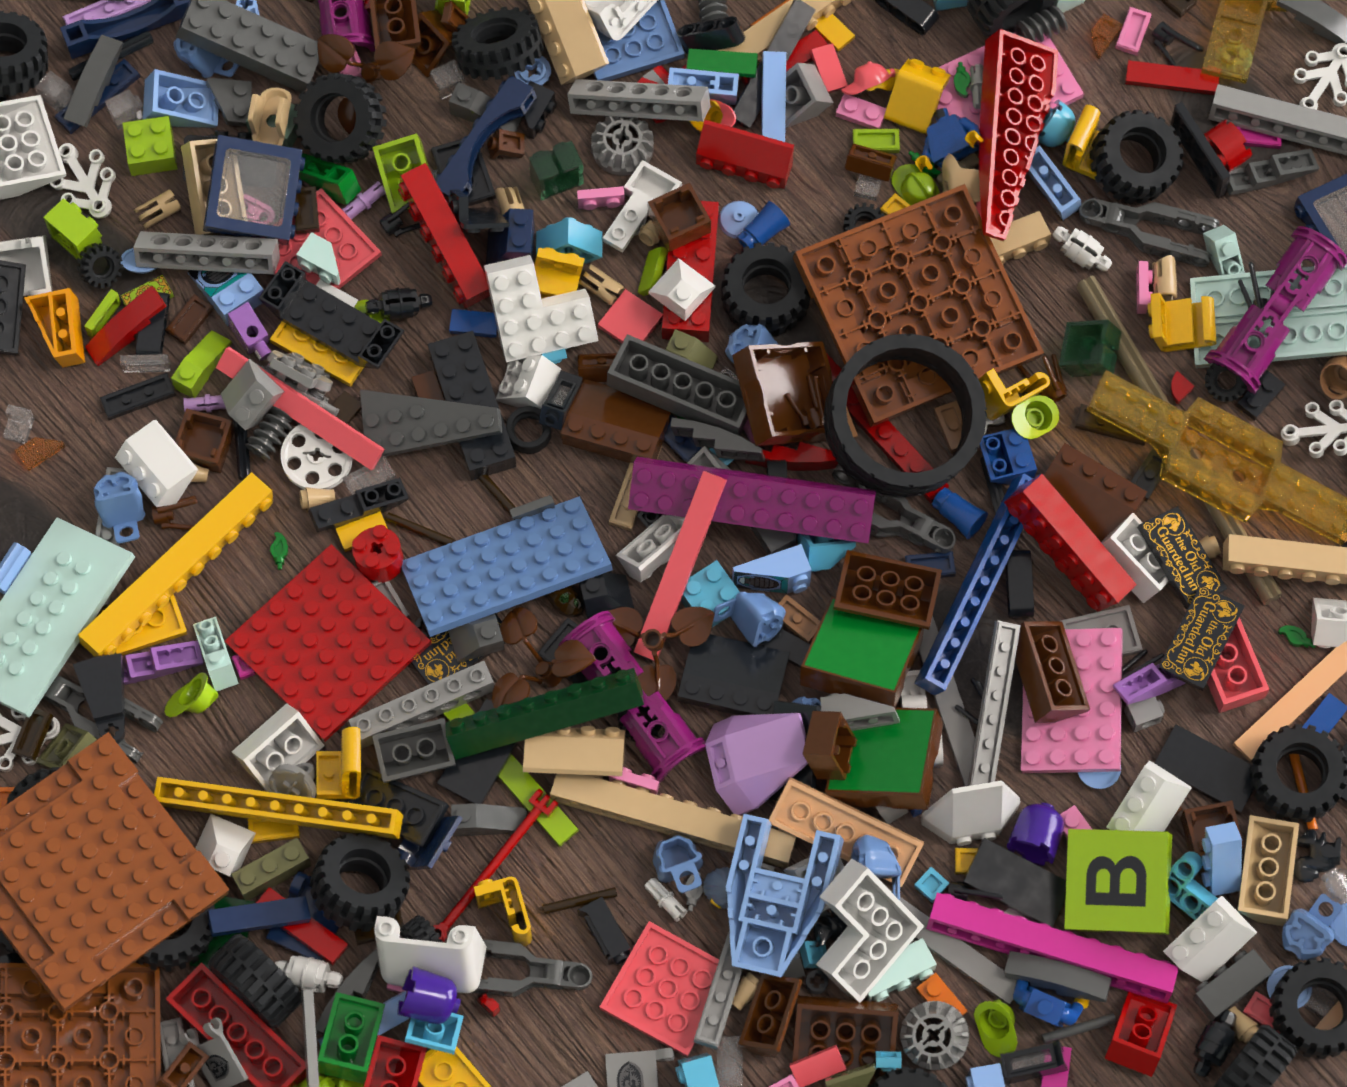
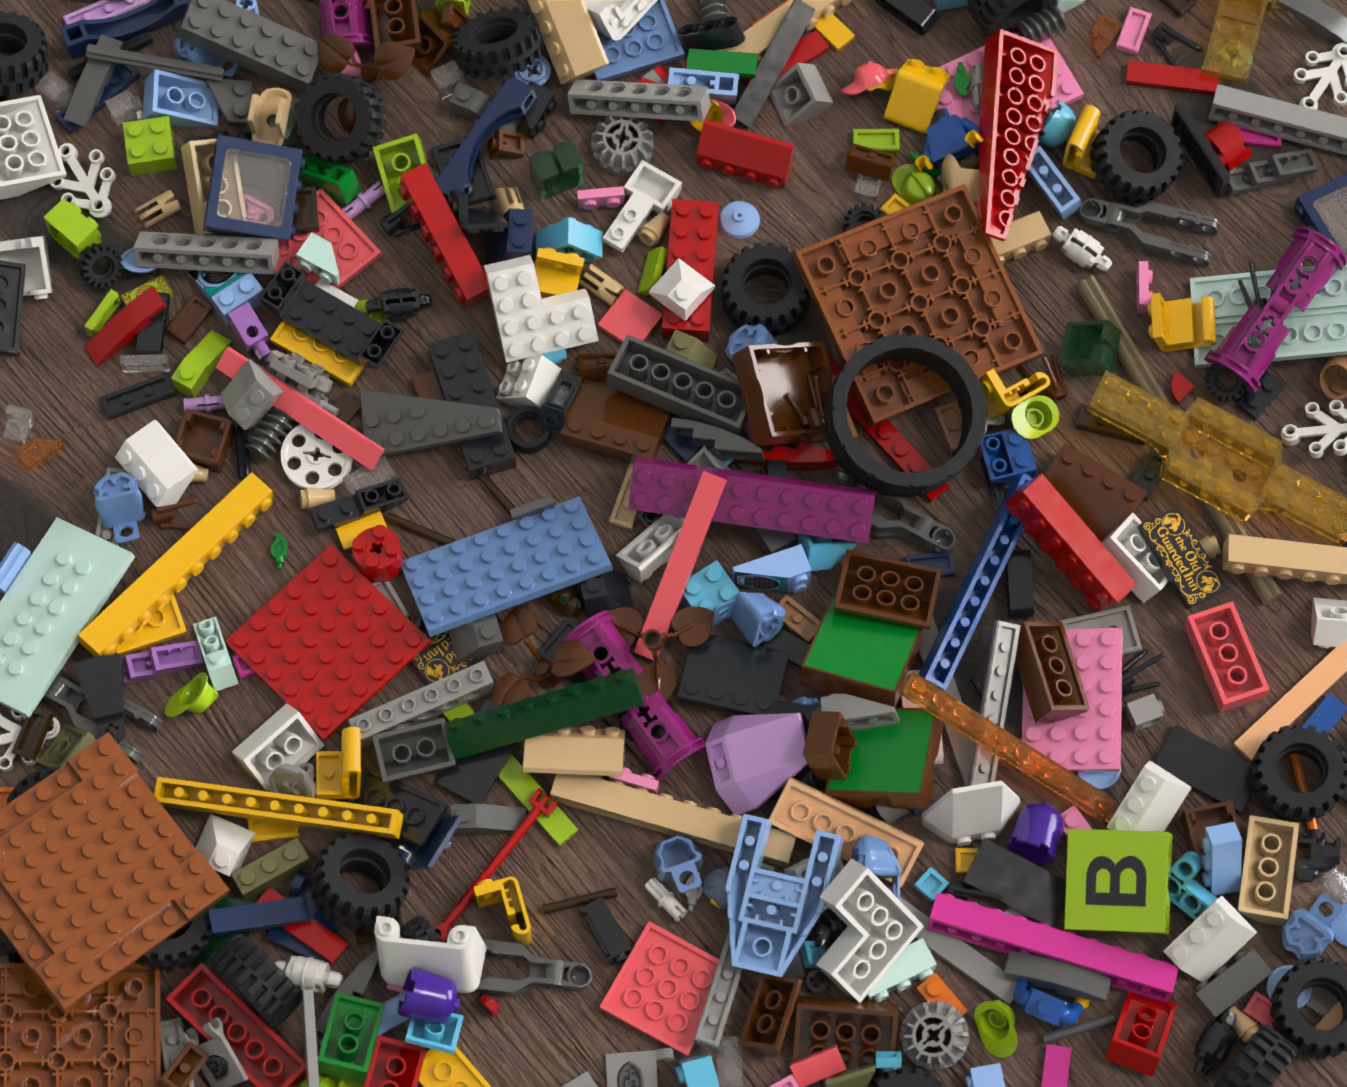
light orange wedge [24,288,85,368] -> none
blue tile [449,309,497,338] -> none
reddish brown container [648,183,711,252] -> none
tan cone [732,972,759,1011] -> none
blue plant [736,201,790,249] -> none
light blue tile [761,51,786,142] -> none
coral tile [810,43,848,93] -> none
bright pink plate [836,93,886,129] -> none
blue plant [932,487,988,539] -> none
black window [999,1040,1068,1084] -> none
medium lavender slope [1113,663,1185,705] -> none
tan arm [1152,255,1177,301] -> none
black tile [1158,584,1245,691] -> none
light aqua slope [1203,225,1245,275] -> none
green piece [1278,625,1316,648] -> none
none -> dark grey axle [86,44,224,81]
none -> clear orange plate [899,671,1119,825]

